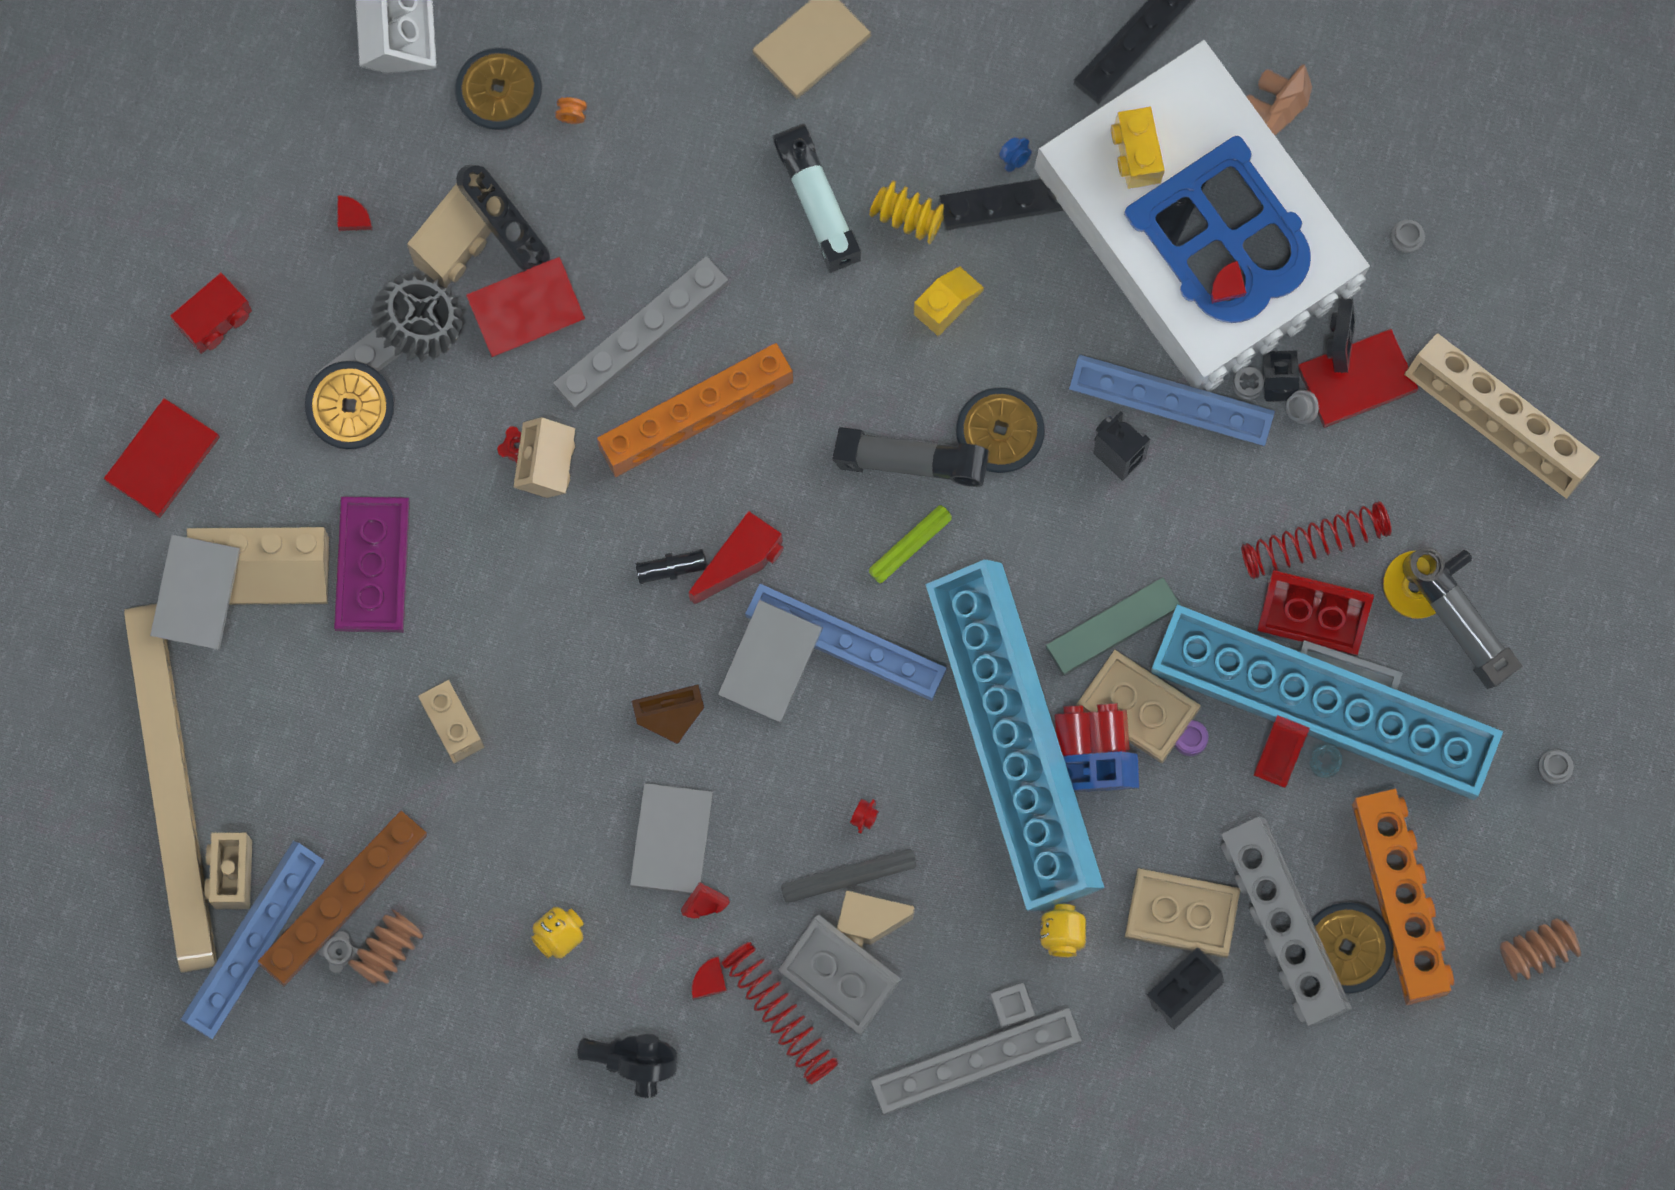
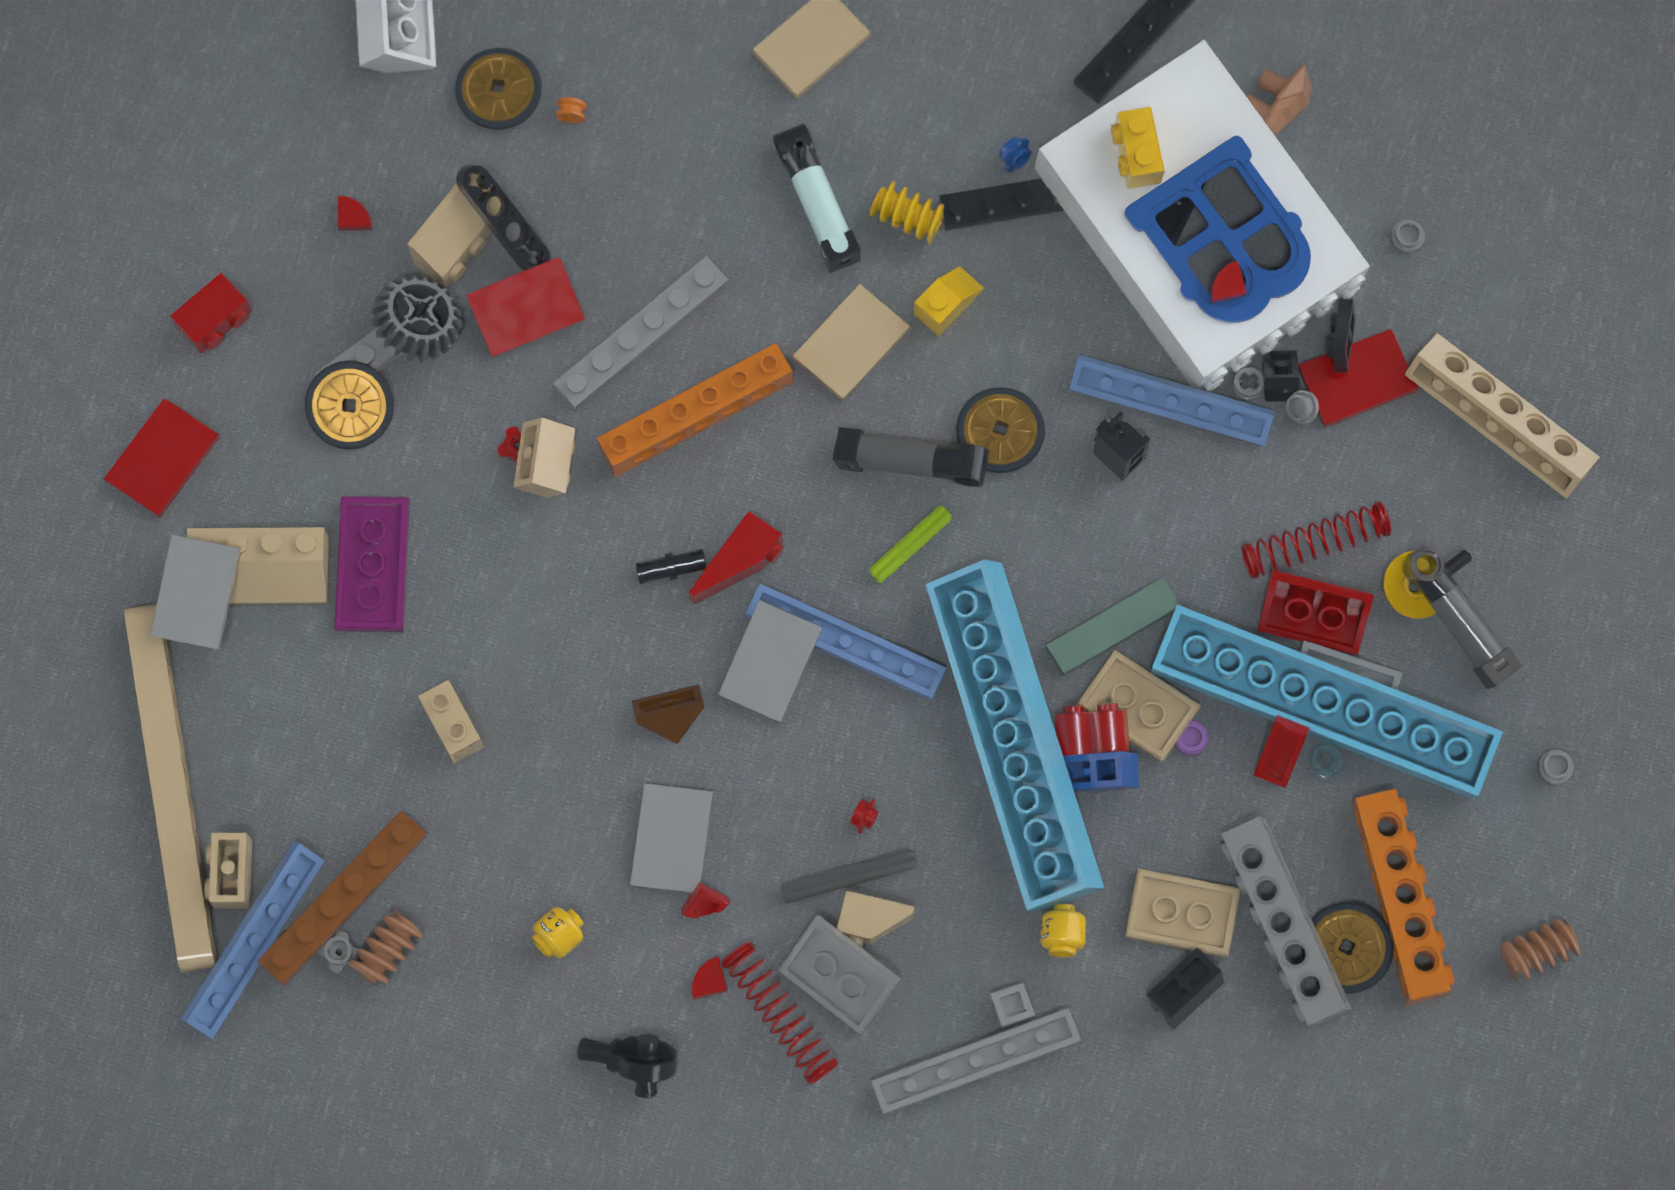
none -> tan tile [793,284,910,402]

